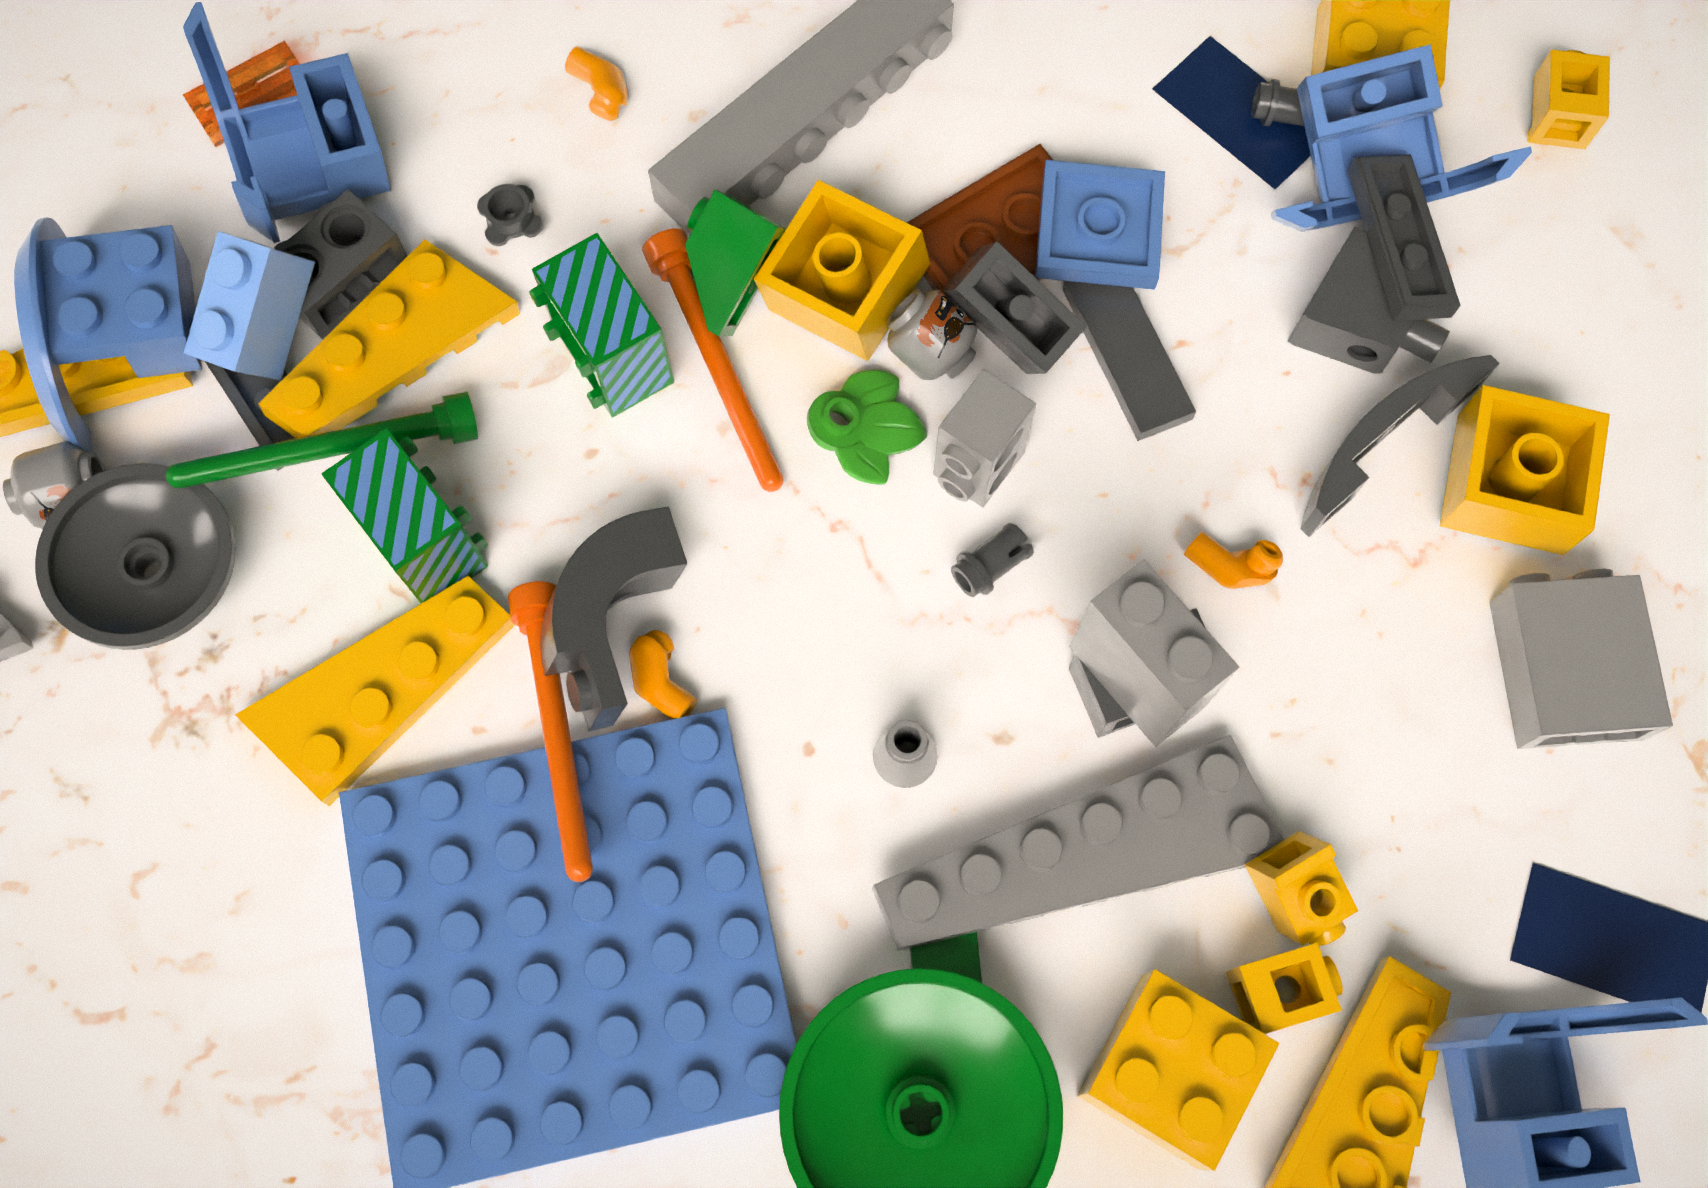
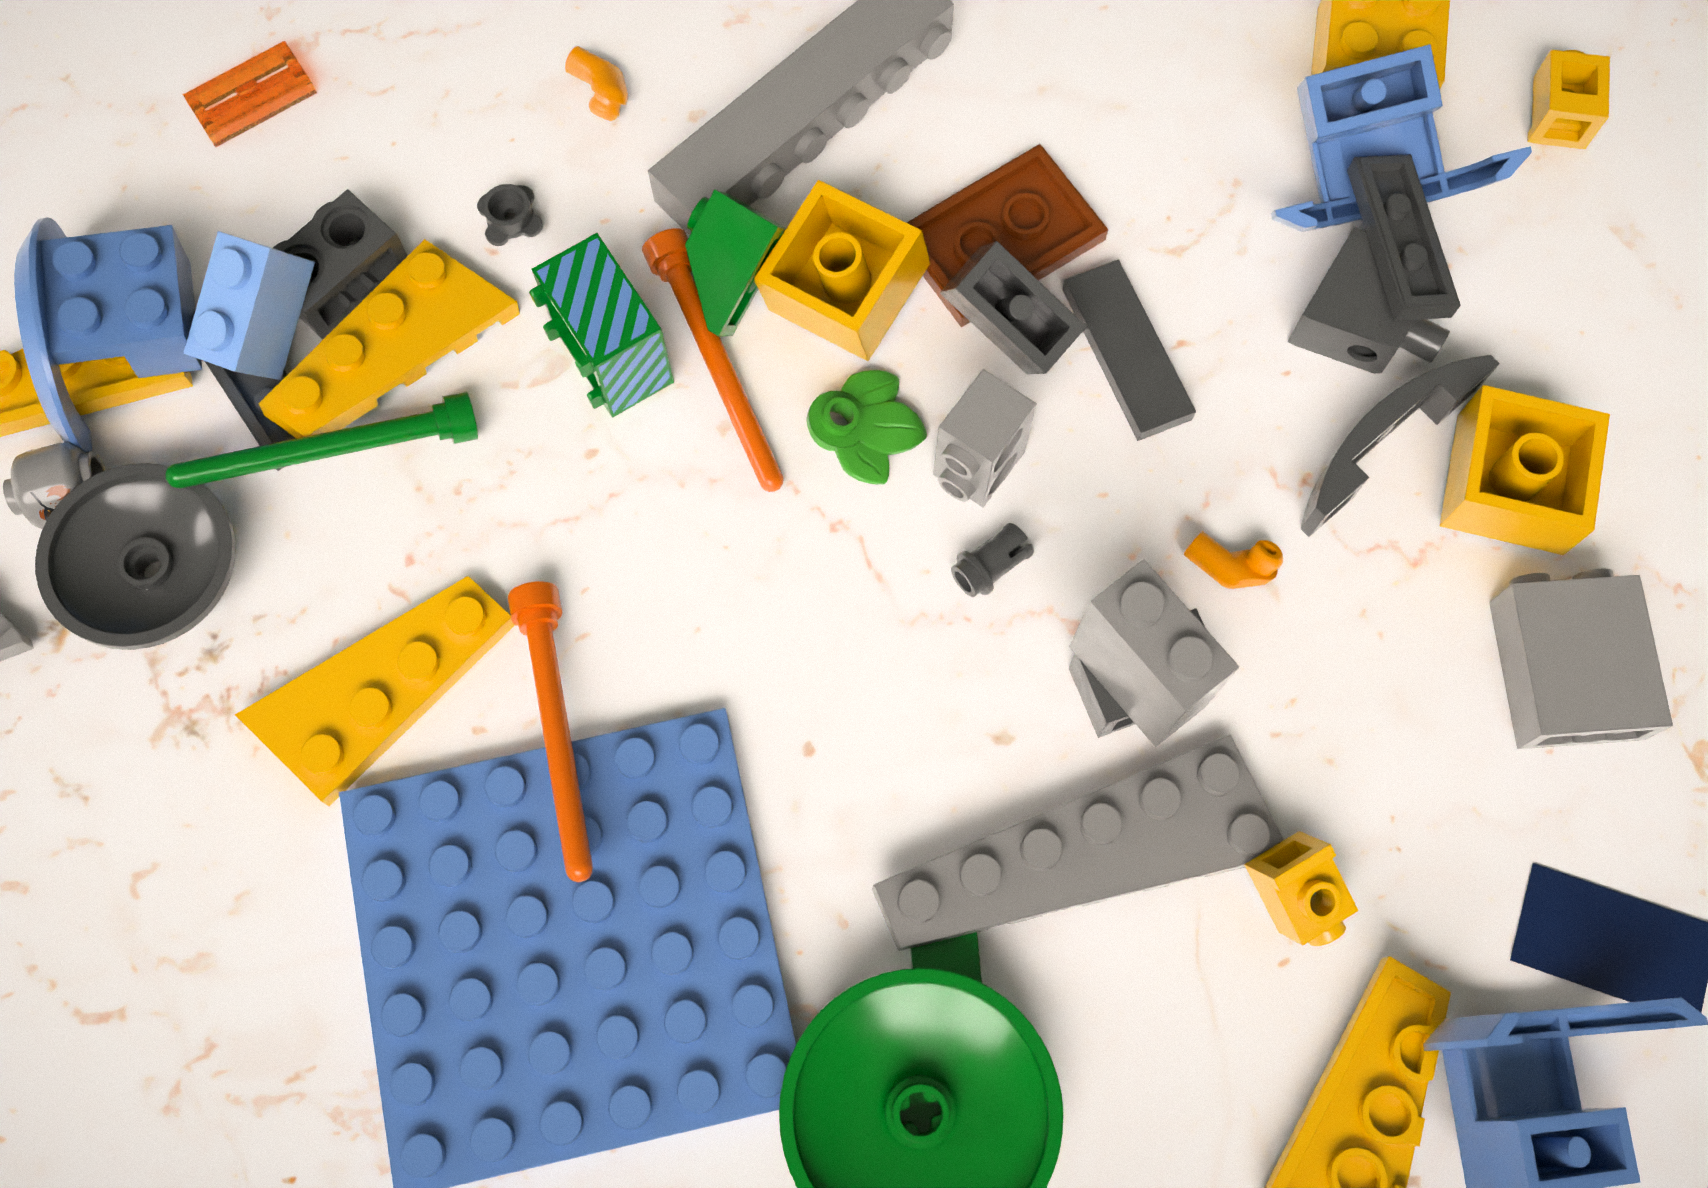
medium blue piece [183,1,391,243] -> none
container [321,428,488,603] -> none
dark grey arch [540,506,688,731] -> none
light orange arm [629,630,698,720] -> none
light grey cone [873,720,938,788] -> none
light grey head [886,289,977,380] -> none
medium blue plate [1035,160,1165,290] -> none
yellow brick [1077,969,1280,1171] -> none
dark blue sticker [1152,36,1311,190] -> none
yellow brick [1225,943,1343,1034] -> none
dark grey pin [1251,79,1304,126] -> none

